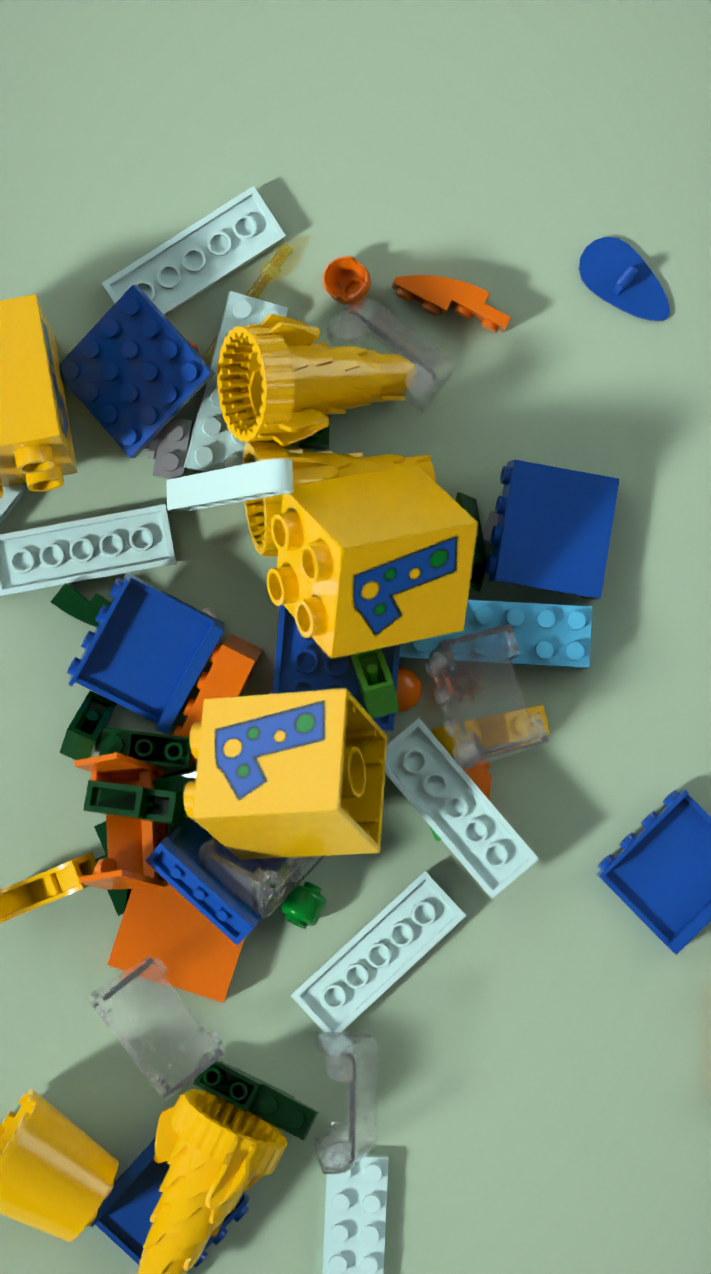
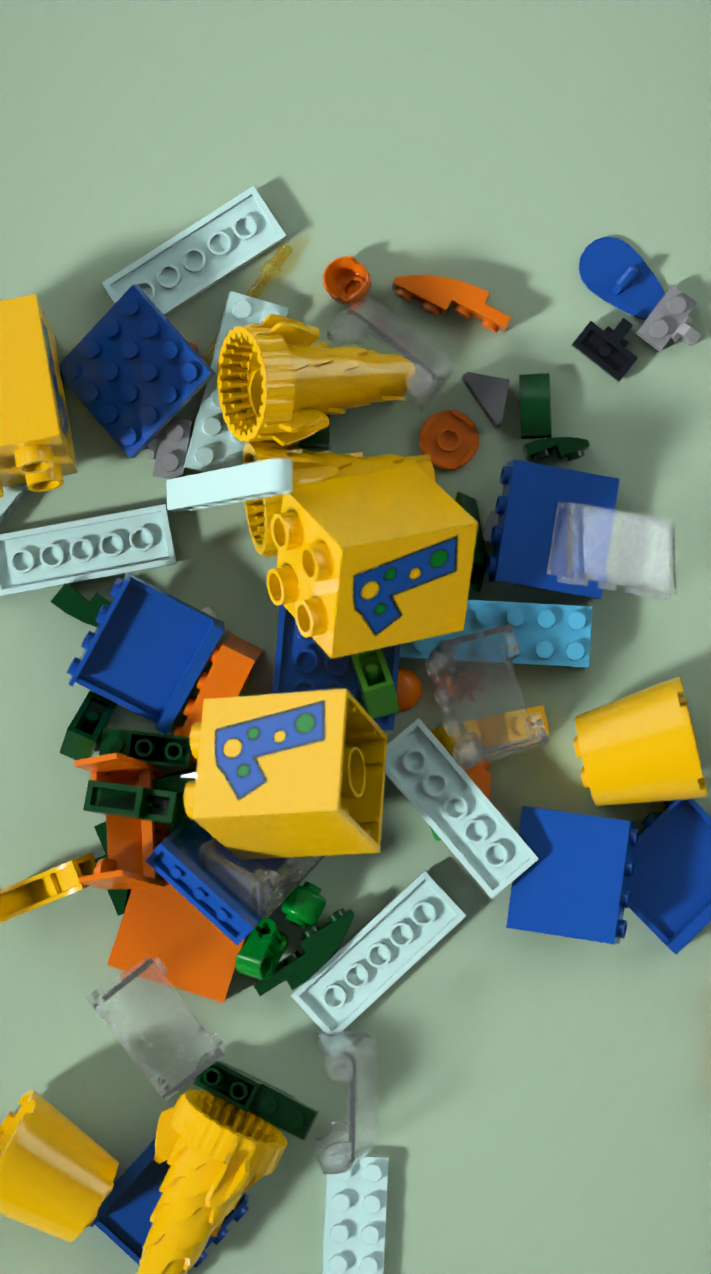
none -> green piece [235,918,289,980]
none -> dark green slope [254,907,355,996]
none -> orange tile [419,410,479,470]
none -> dark grey slope [461,372,510,429]
none -> blue panel [506,806,639,944]
none -> dark green slope [519,373,552,439]
none -> dark green slope [523,437,590,462]
none -> clear windscreen [547,502,677,600]
none -> black hinge [571,318,638,383]
none -> yellow cone [573,676,709,806]
none -> light grey hinge [635,284,701,352]

